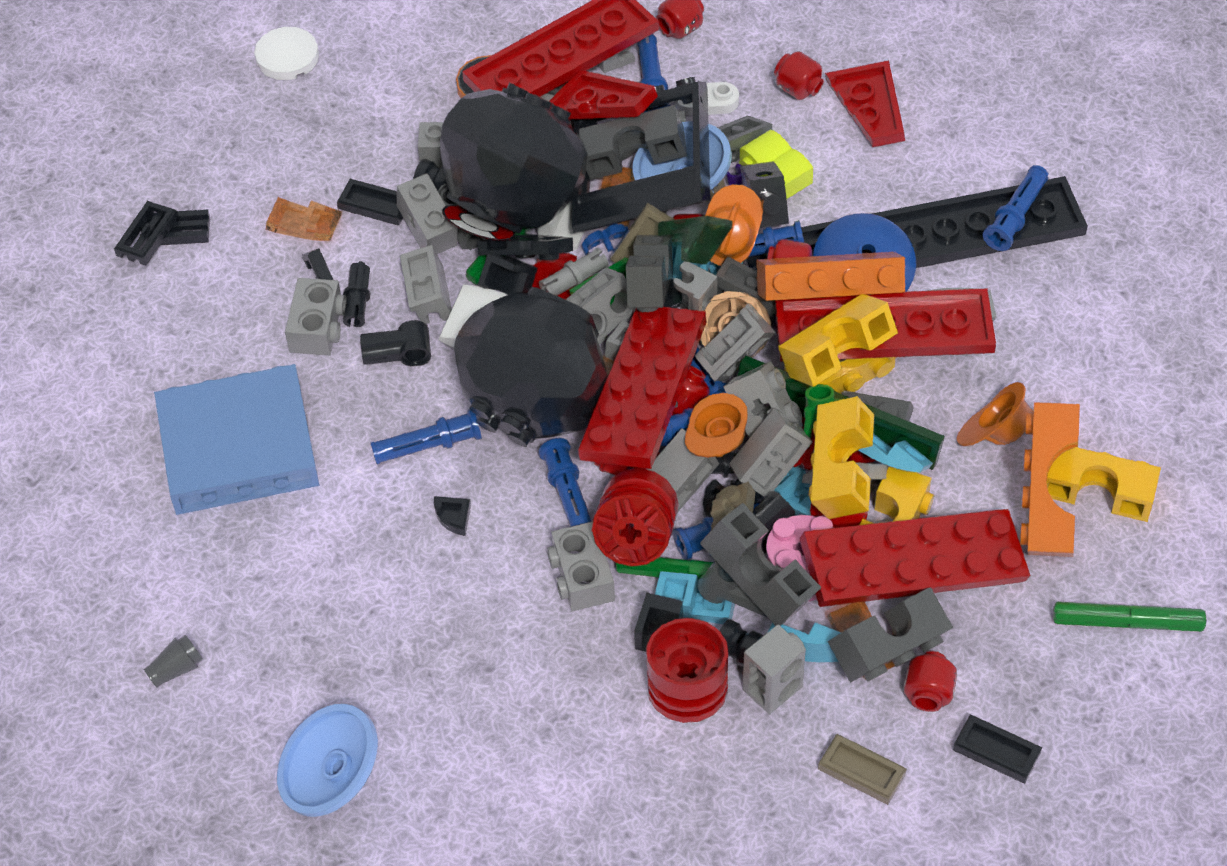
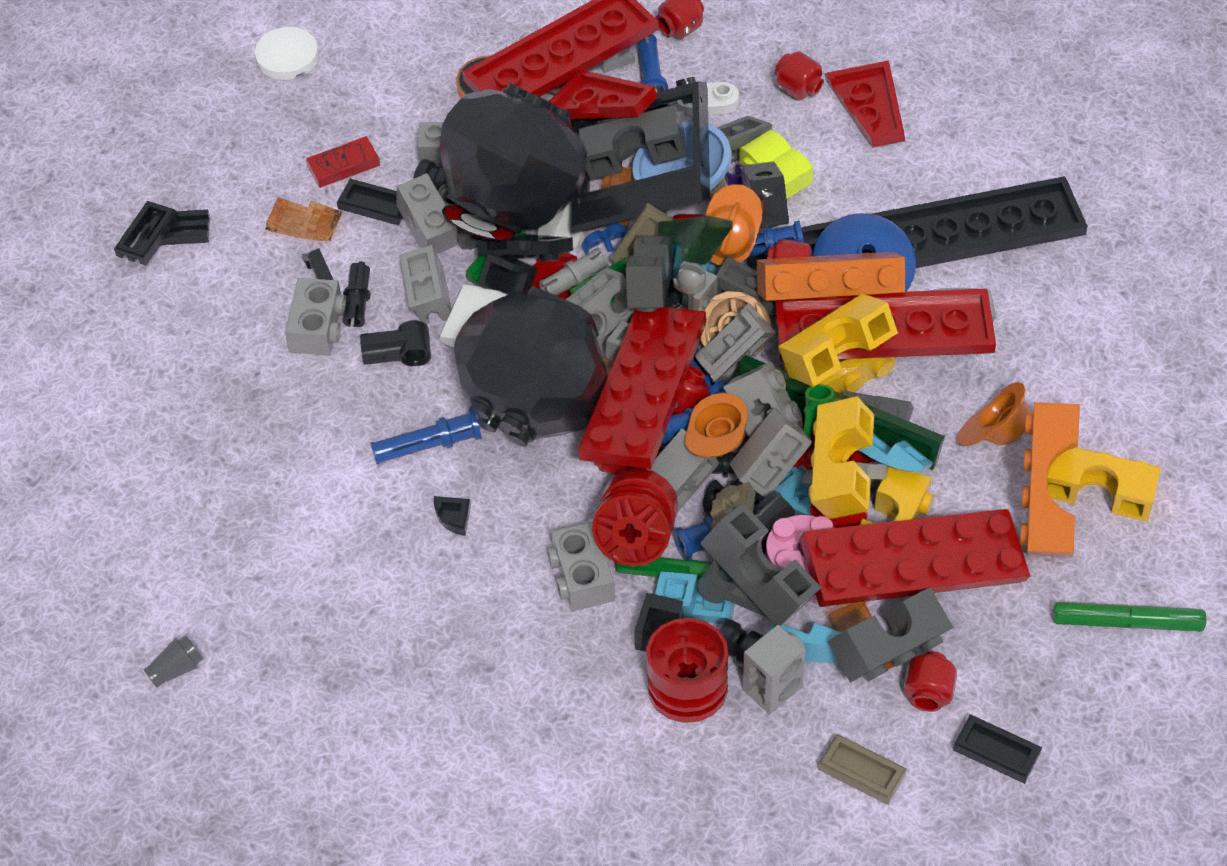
medium blue panel [154,364,320,515] -> none
light blue dish [277,704,378,817] -> none
blue pin [538,438,592,527] -> none
blue pin [983,165,1049,251] -> none
none -> red tile [306,136,380,188]
none -> light grey hinge [677,262,706,294]

